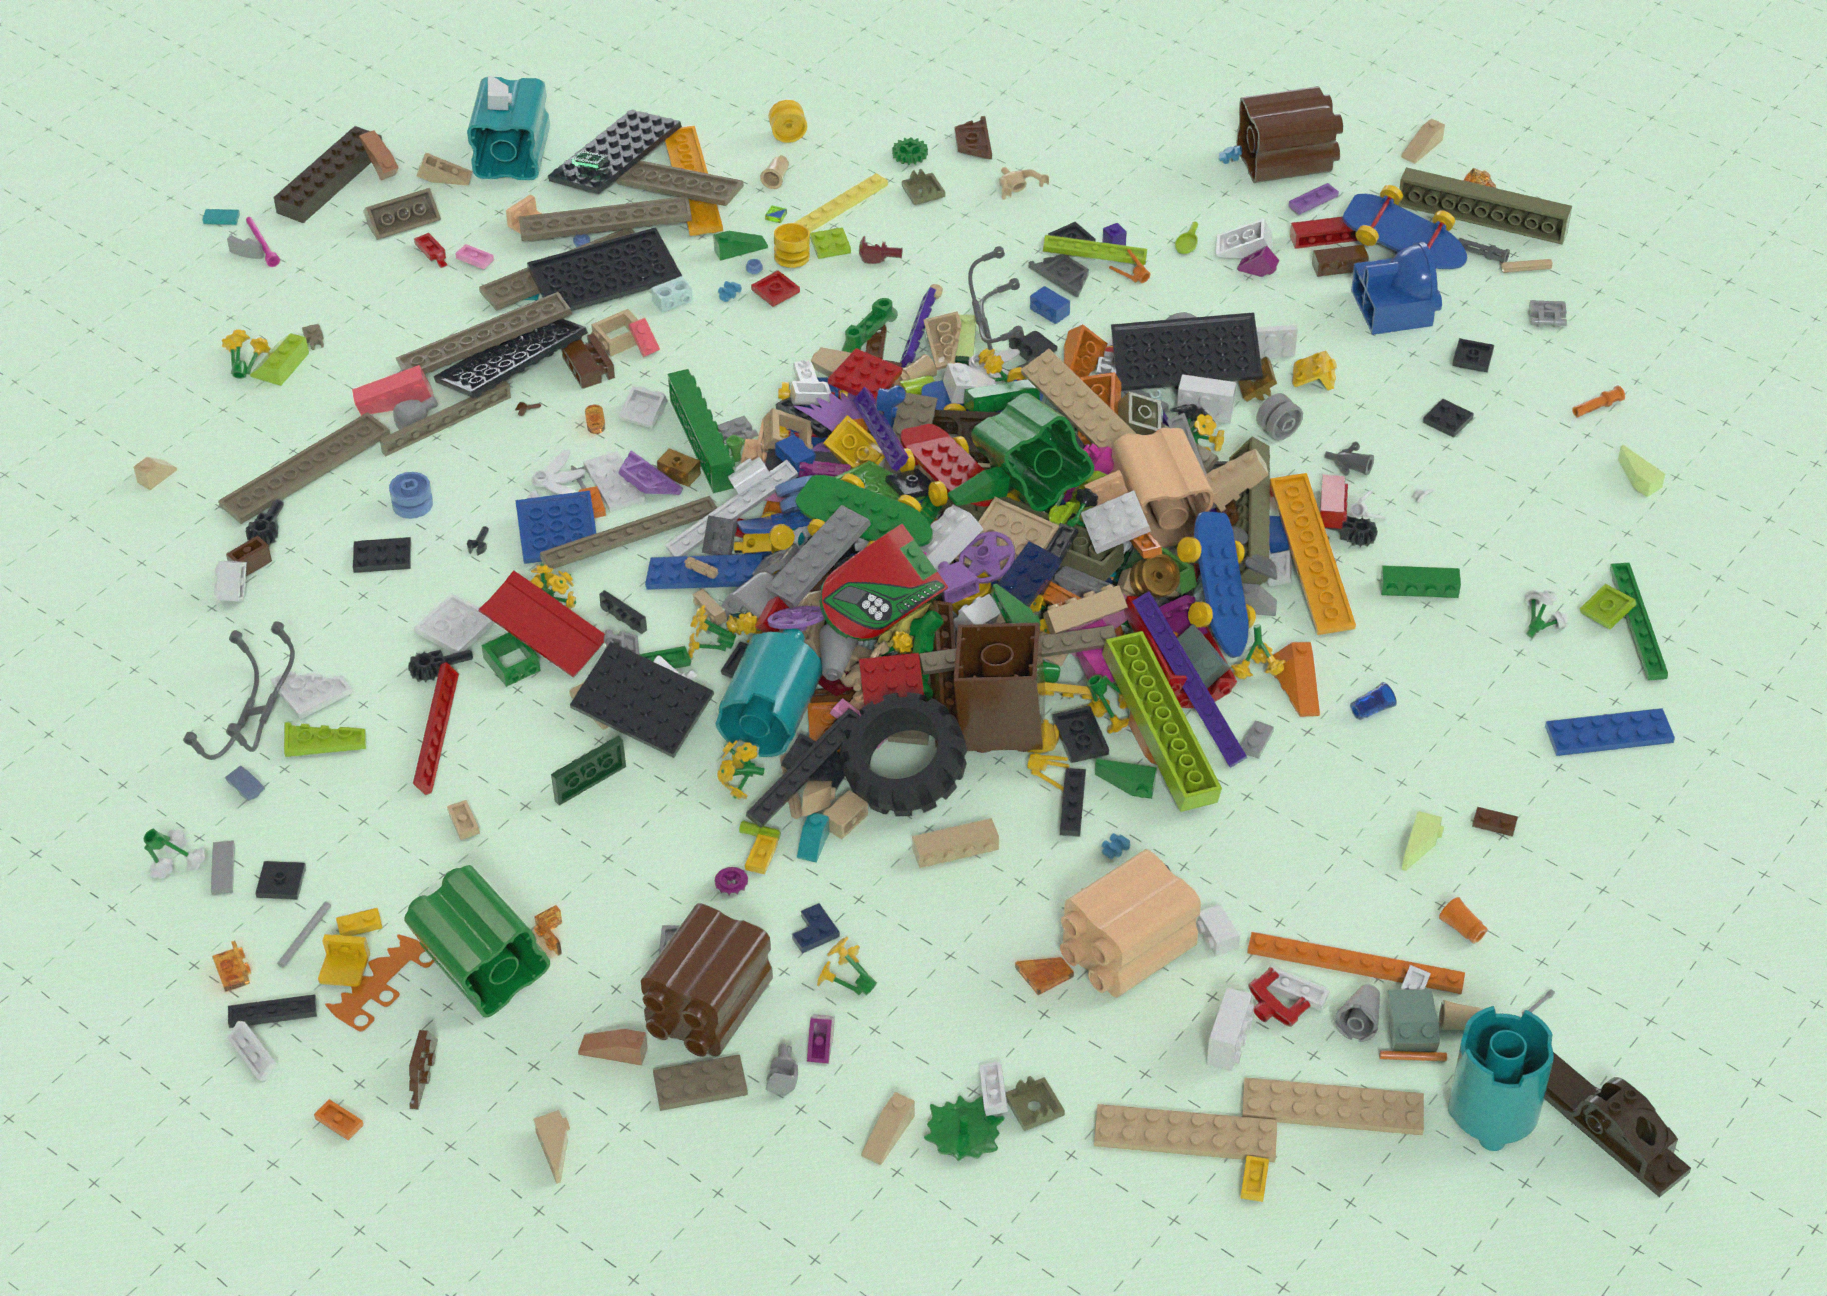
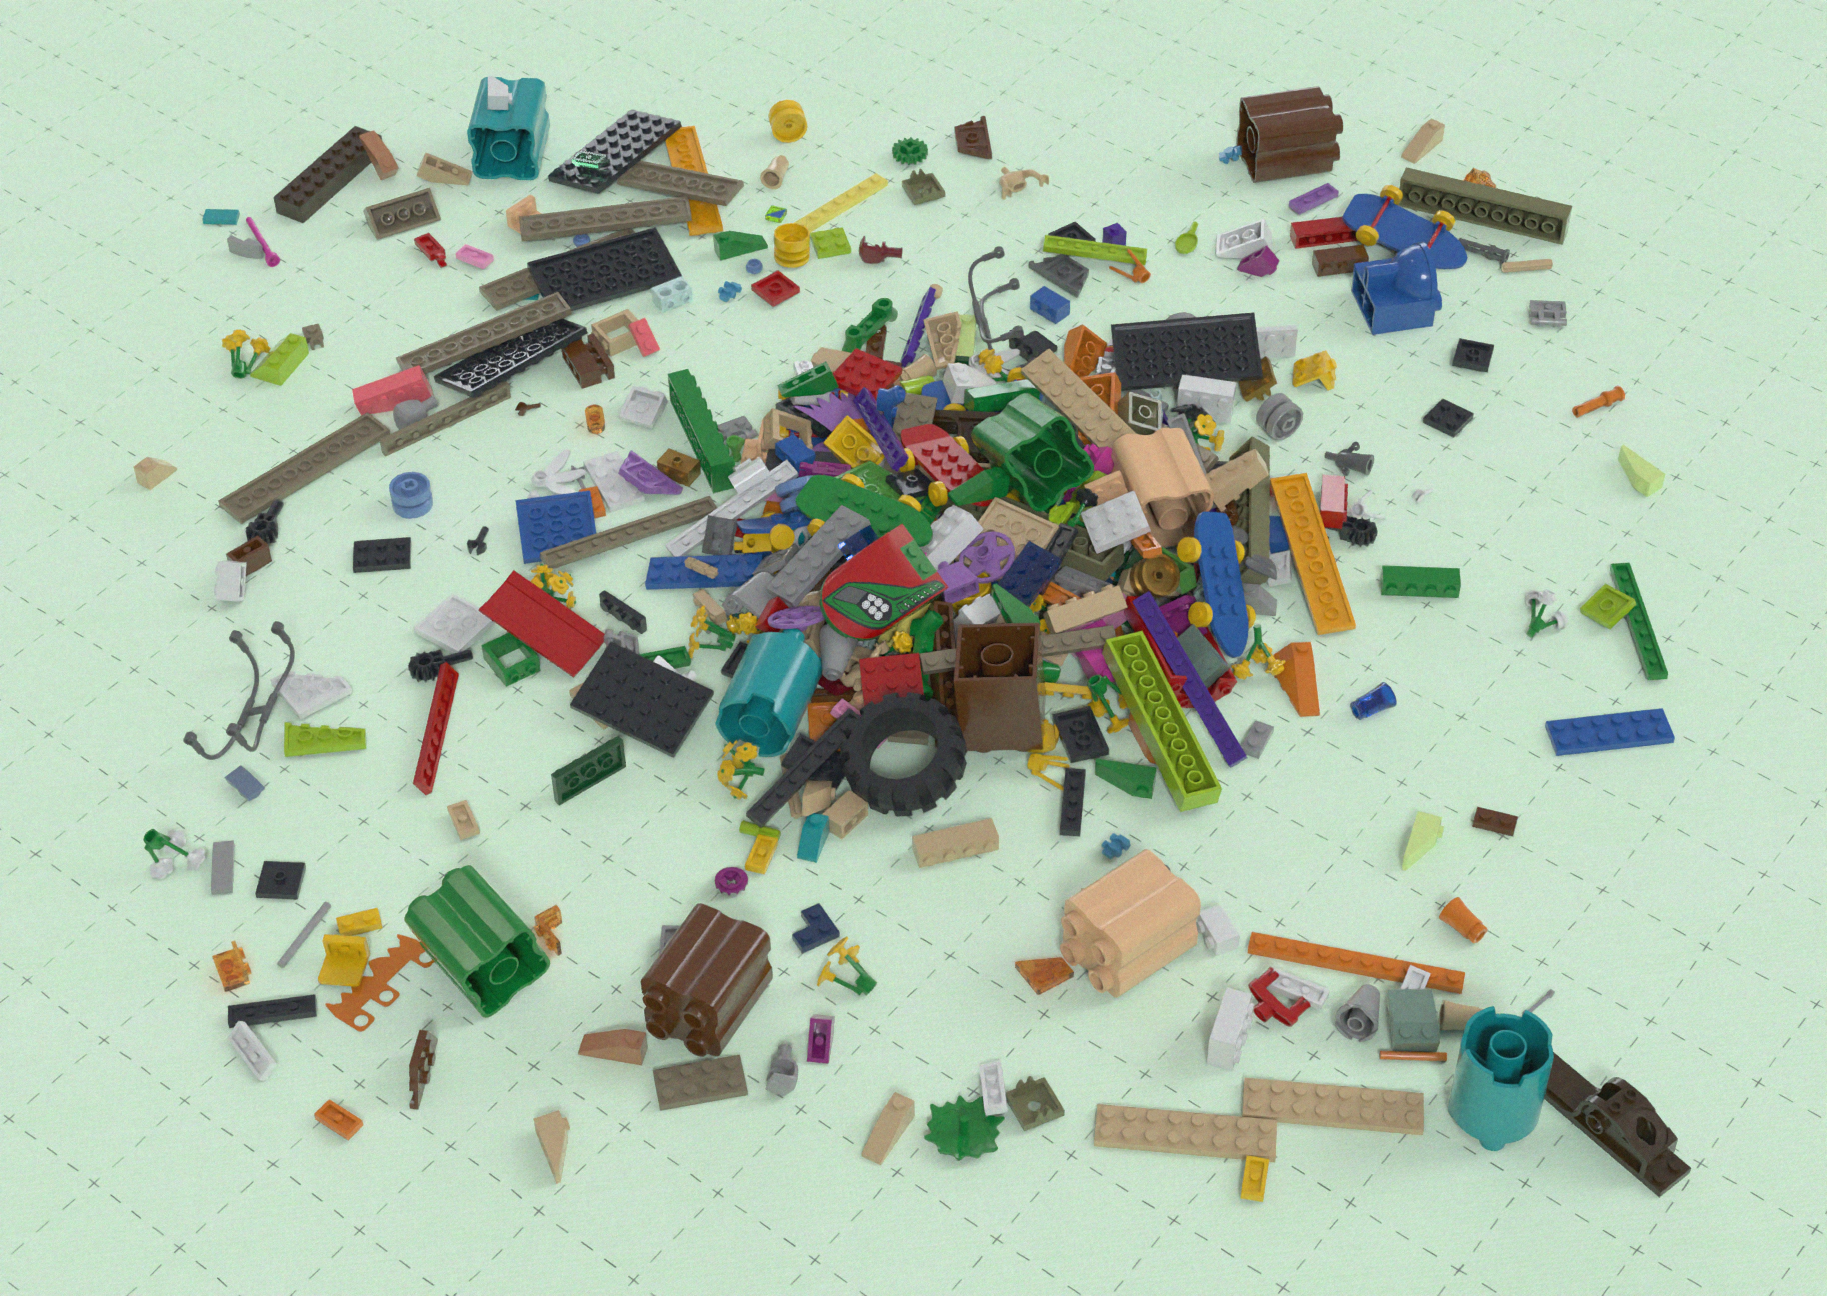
none -> green slope [777,361,839,398]
none -> clear blue slope [838,525,879,561]

